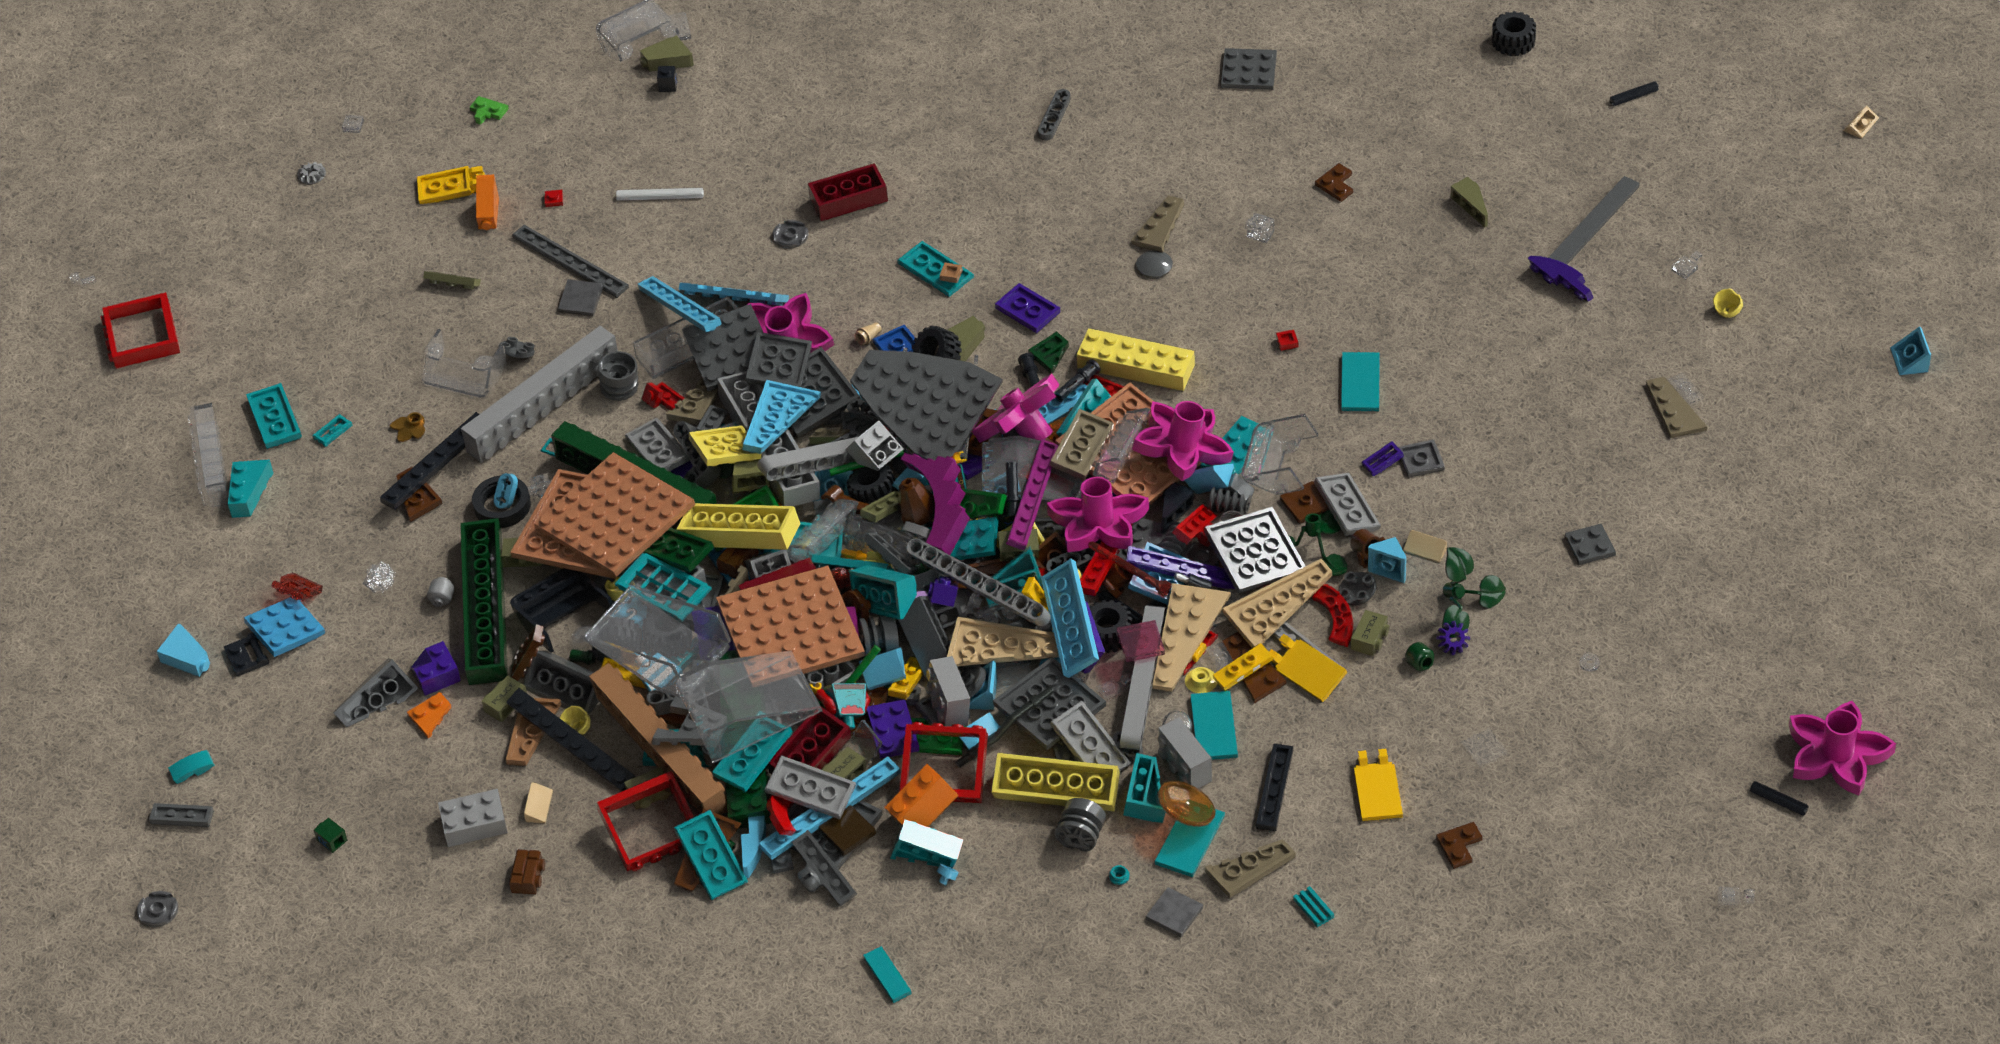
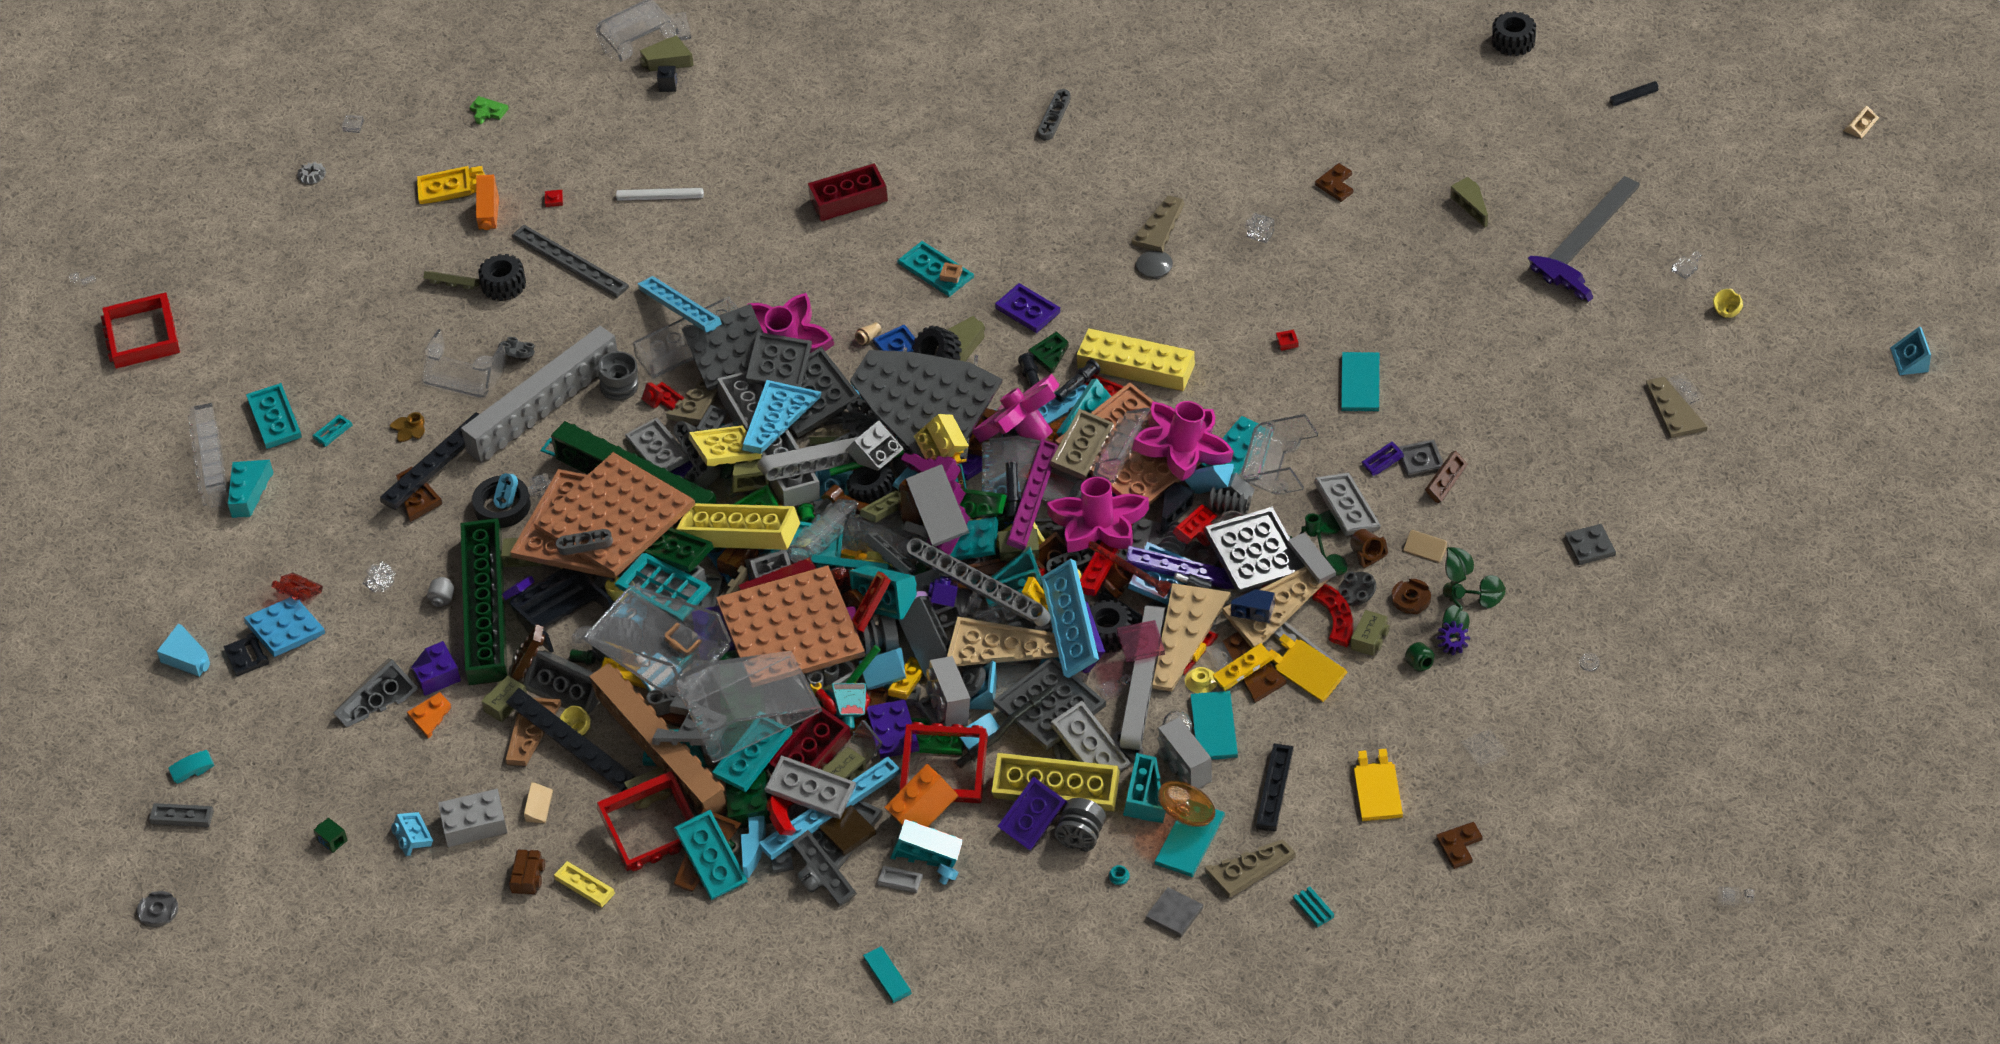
flat silver tile [558,279,603,316] -> none
medium azure wing [679,283,789,306] -> none
flat silver tile [773,220,809,248] -> none
dark grey plate [1221,48,1277,90] -> none
reddish brown plate [1280,481,1330,524] -> none
medium azure slope [1368,537,1406,583] -> none
black axle [1750,781,1809,816] -> none
dark pink plant [1789,701,1896,796] -> none
none -> medium azure bracket [391,812,433,856]
none -> black tyre [478,254,526,301]
none -> dark purple plate [502,576,535,600]
none -> light yellow plate [554,861,615,908]
none -> dark grey beam [556,529,613,555]
none -> medium nougat piece [665,623,702,656]
none -> green bush [797,503,817,524]
none -> red tile [852,571,891,632]
none -> light grey tile [877,866,923,893]
none -> light grey tile [906,464,969,547]
none -> light yellow slope [914,414,969,460]
none -> dark purple plate [997,777,1067,851]
none -> dark blue slope [1231,589,1275,623]
none -> light grey tile [1288,532,1336,584]
none -> reddish brown plate [1392,579,1431,614]
none -> reddish brown plate [1425,451,1468,503]

